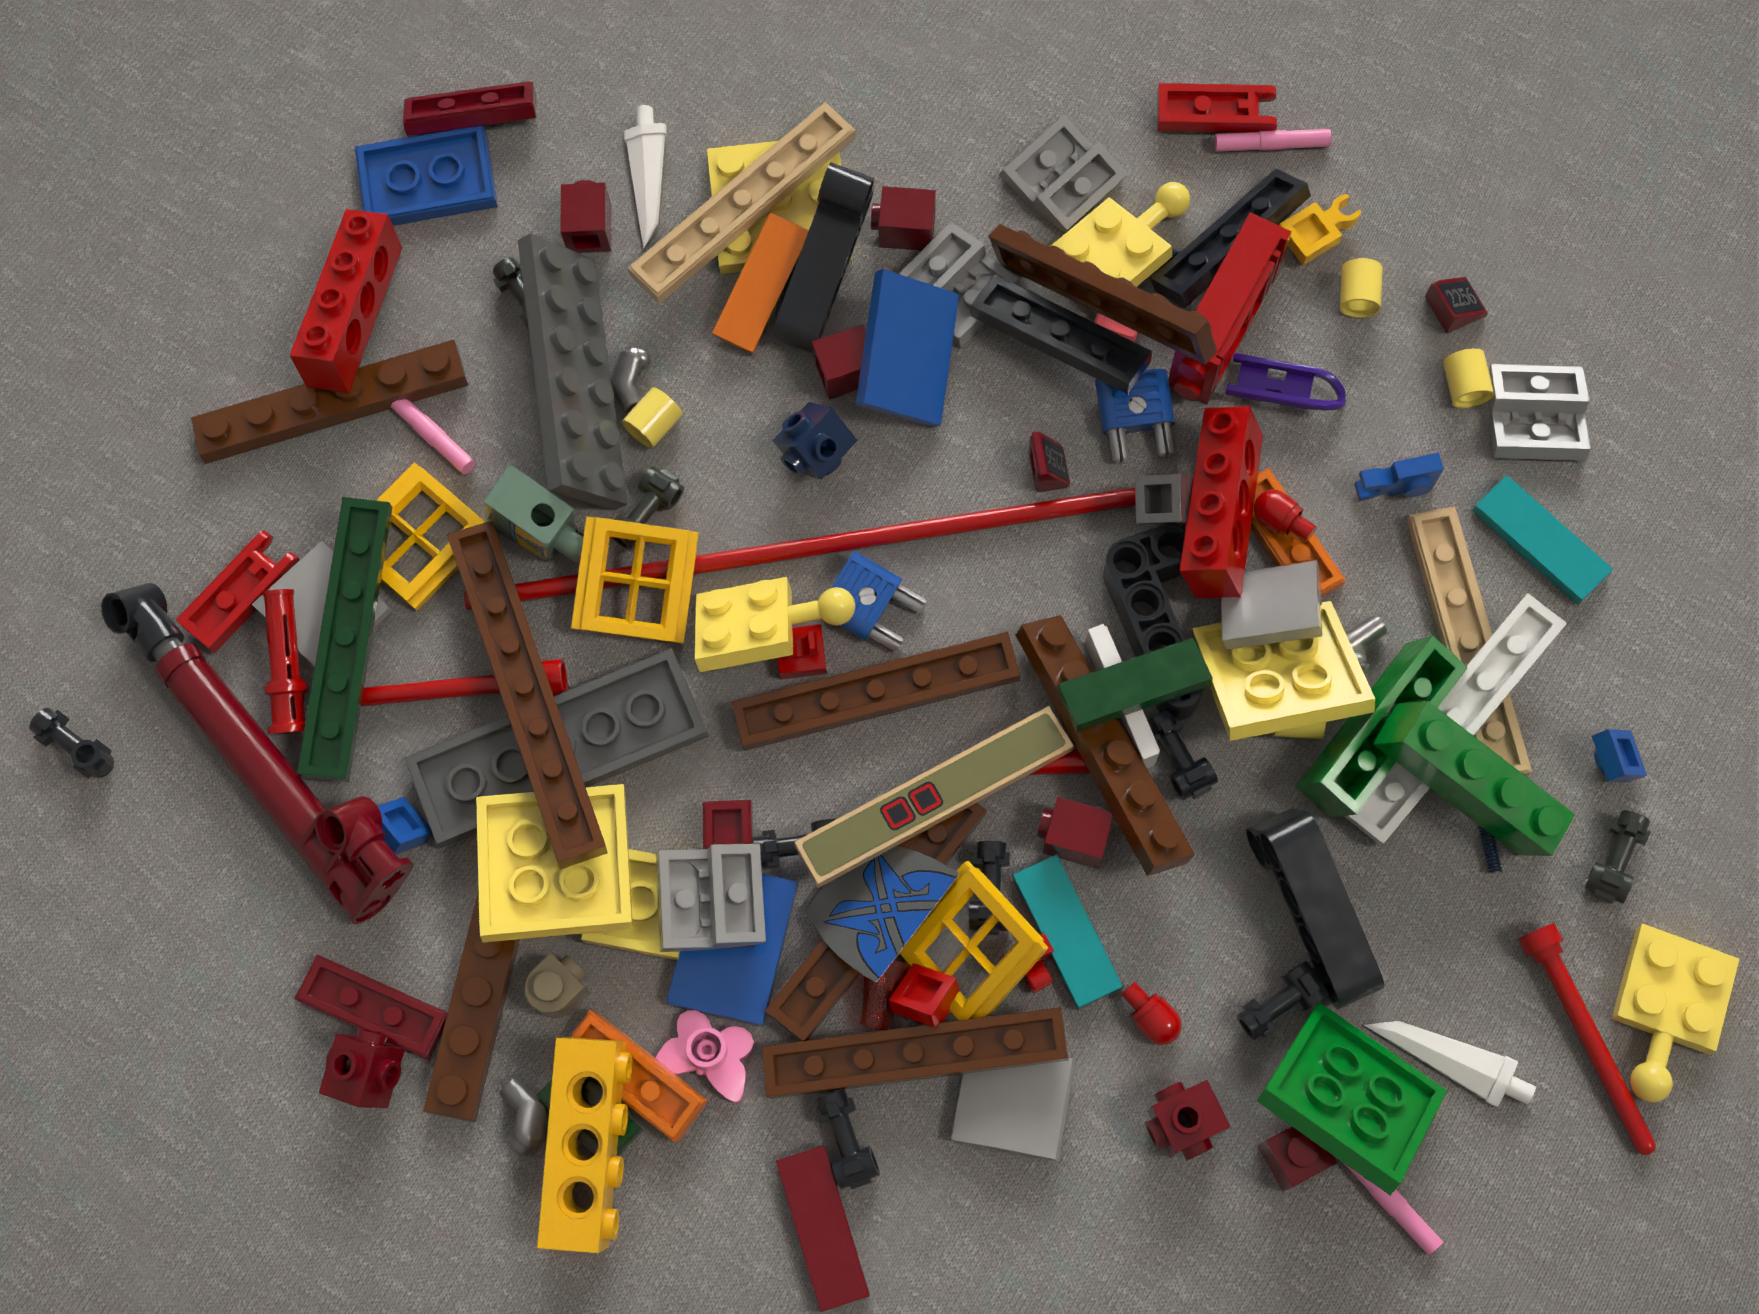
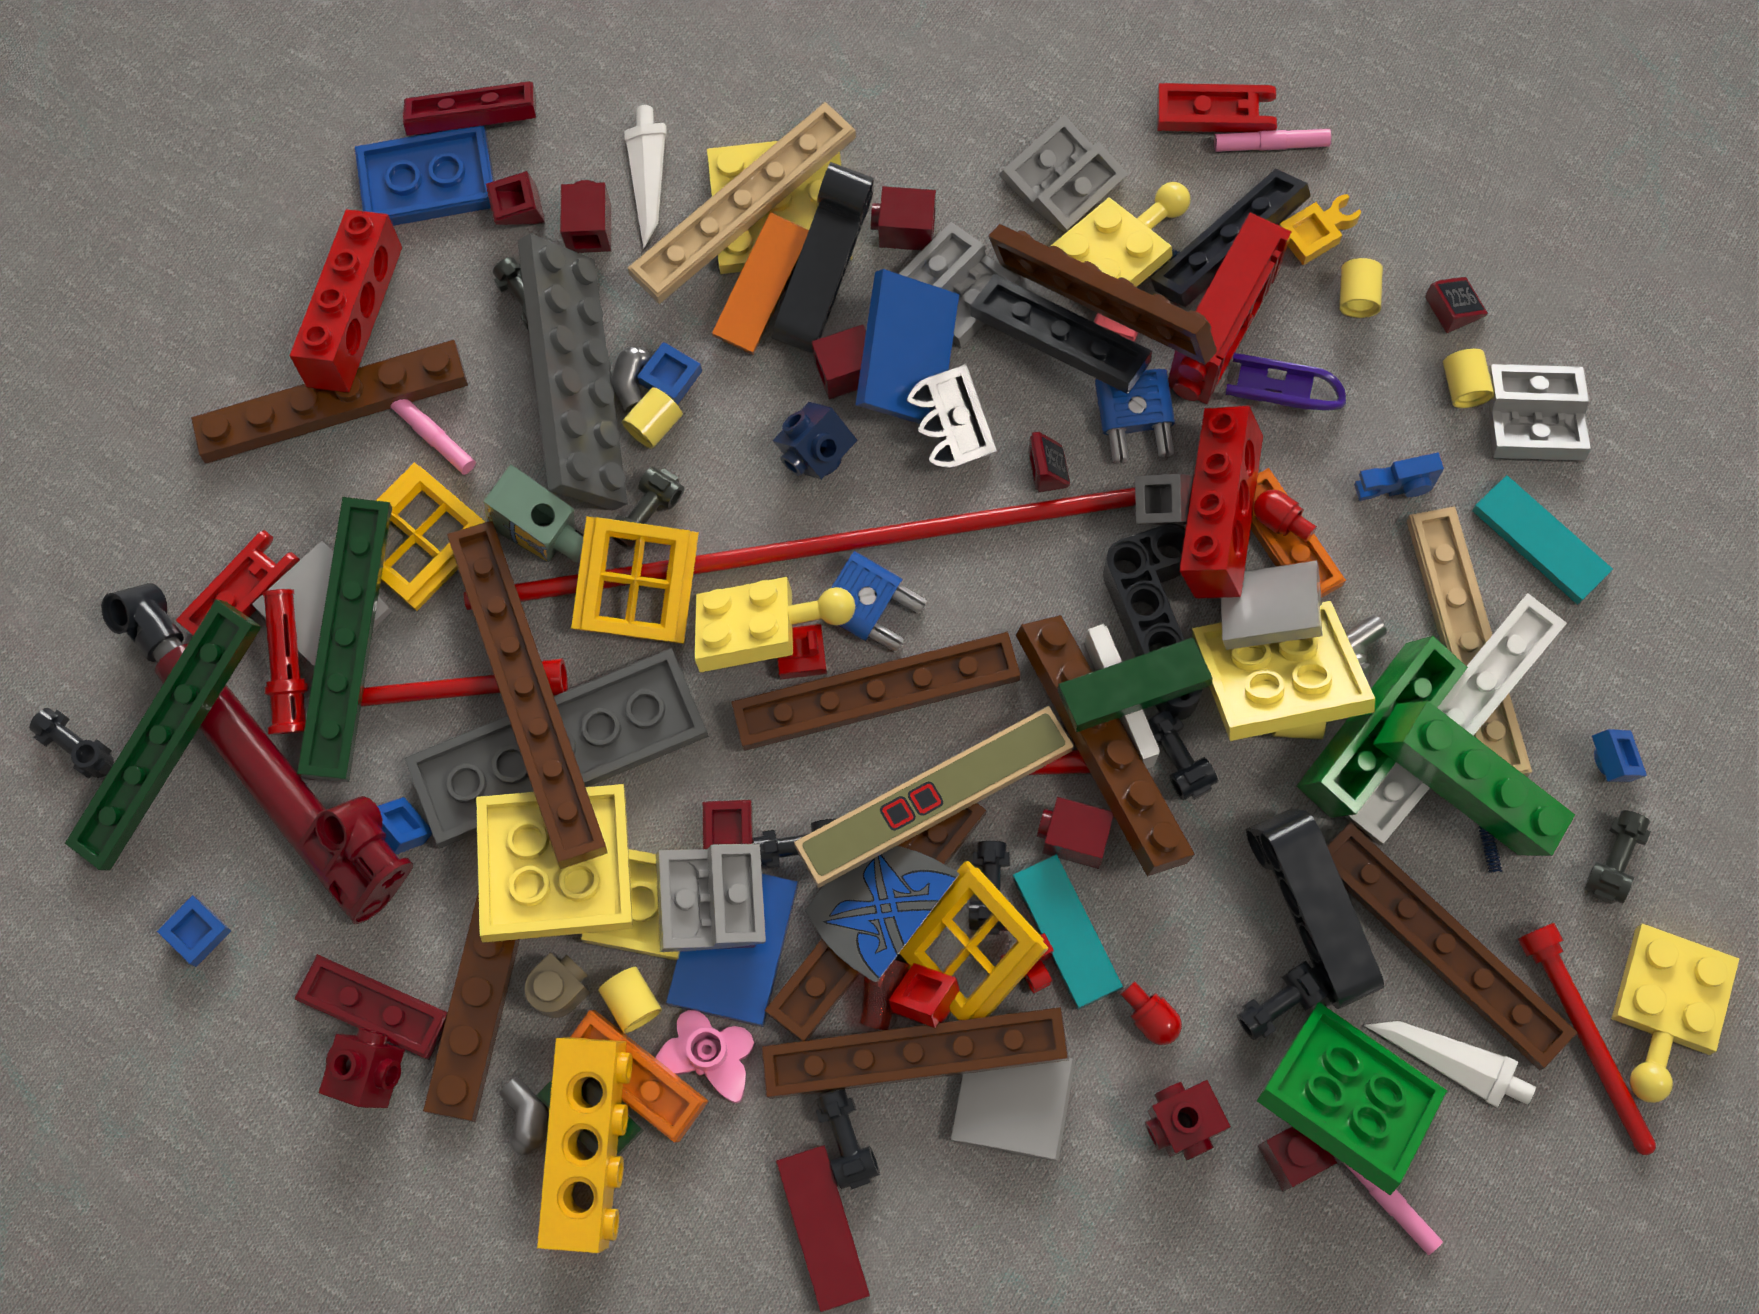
none -> dark green plate [65,599,261,870]
none -> blue plate [157,895,231,967]
none -> dark red slope [486,171,545,225]
none -> light yellow beam [598,967,662,1033]
none -> blue plate [637,342,702,405]
none -> plate [906,364,997,468]
none -> reddish brown plate [1327,822,1578,1071]

